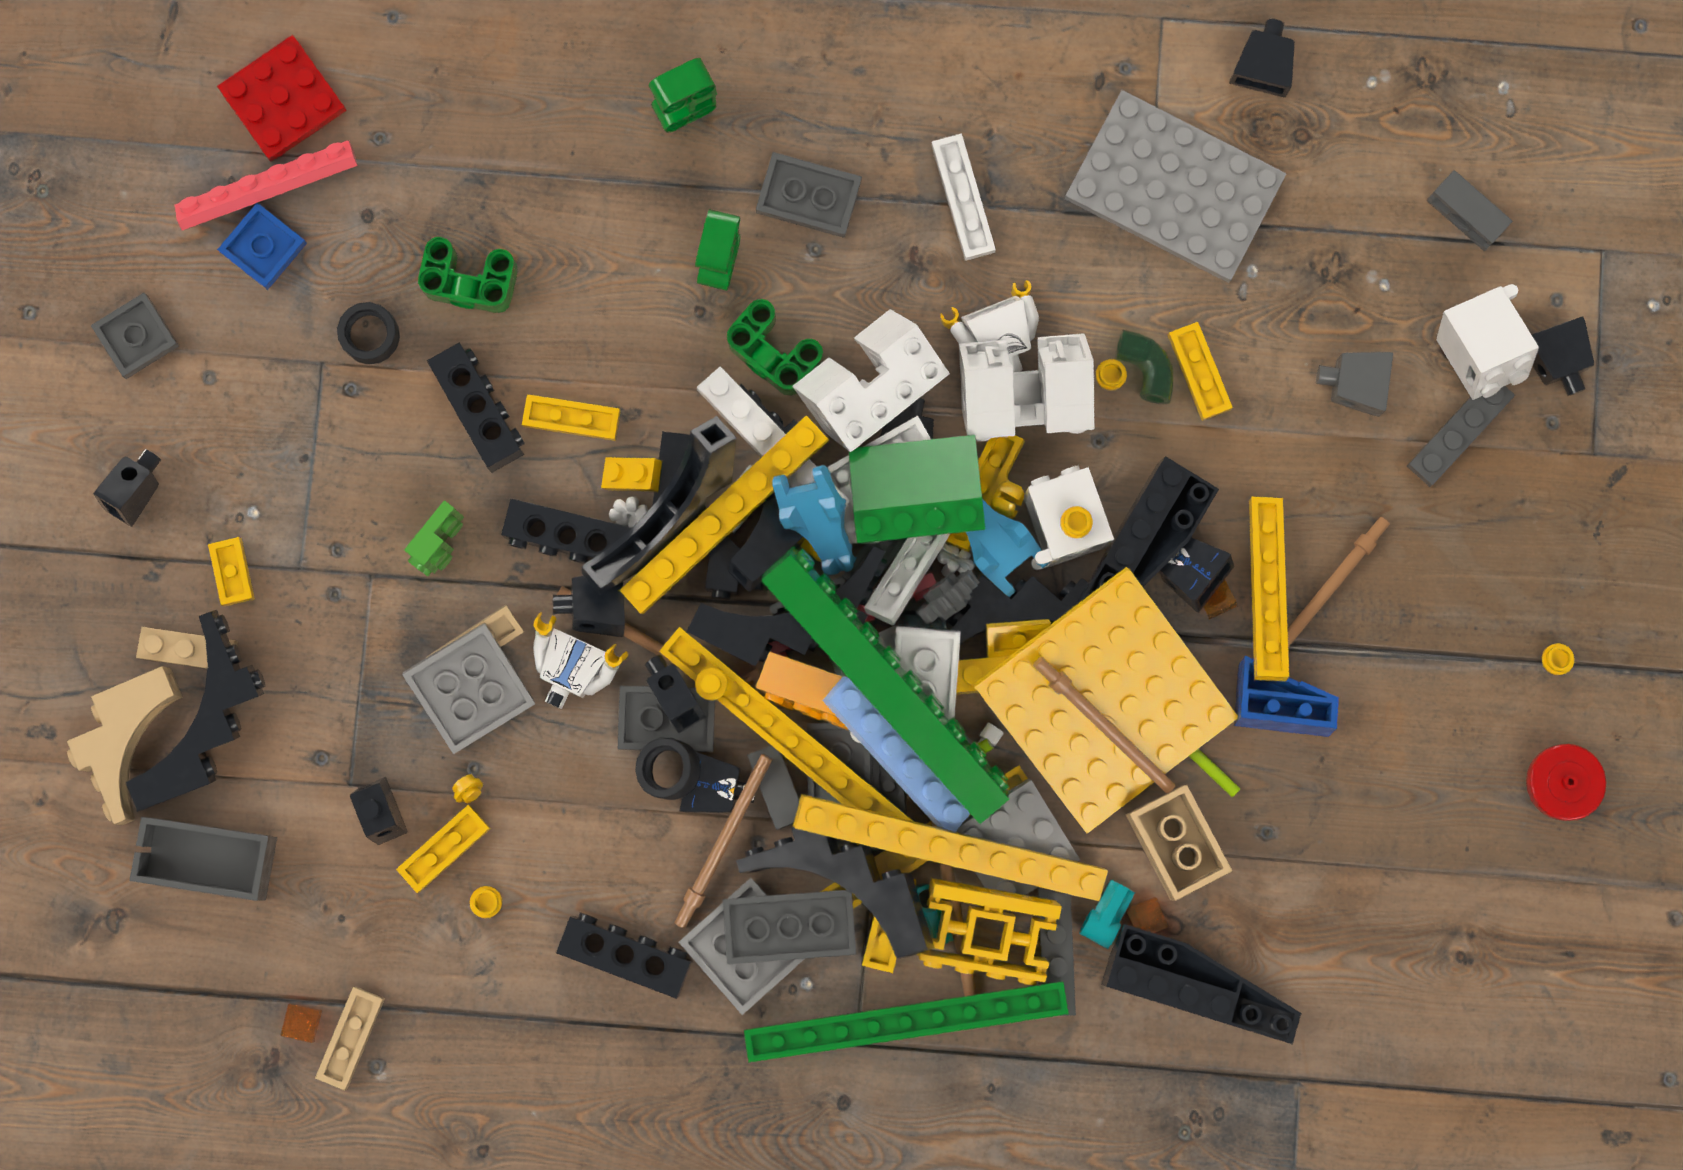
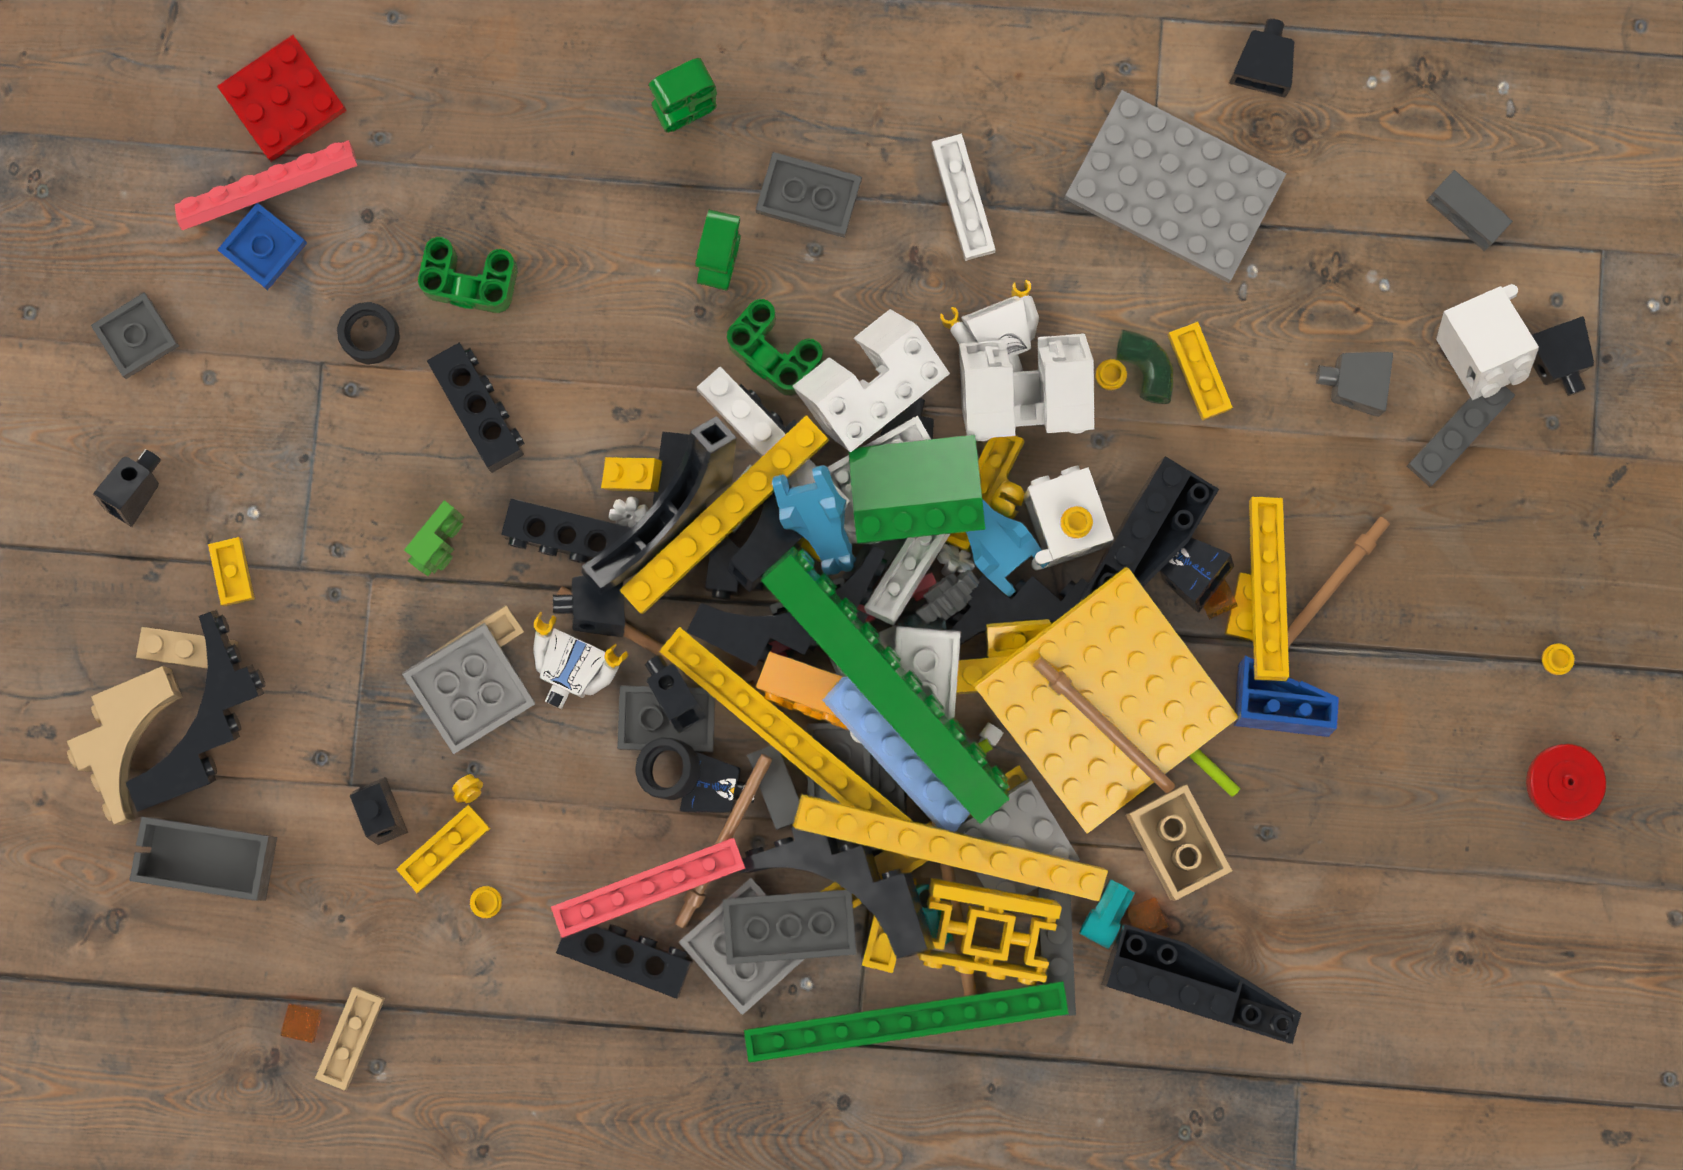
yellow plate [522,394,621,441] -> none
yellow plate [695,668,728,700] -> none
none -> coral plate [551,838,745,938]
none -> yellow plate [1225,572,1253,641]

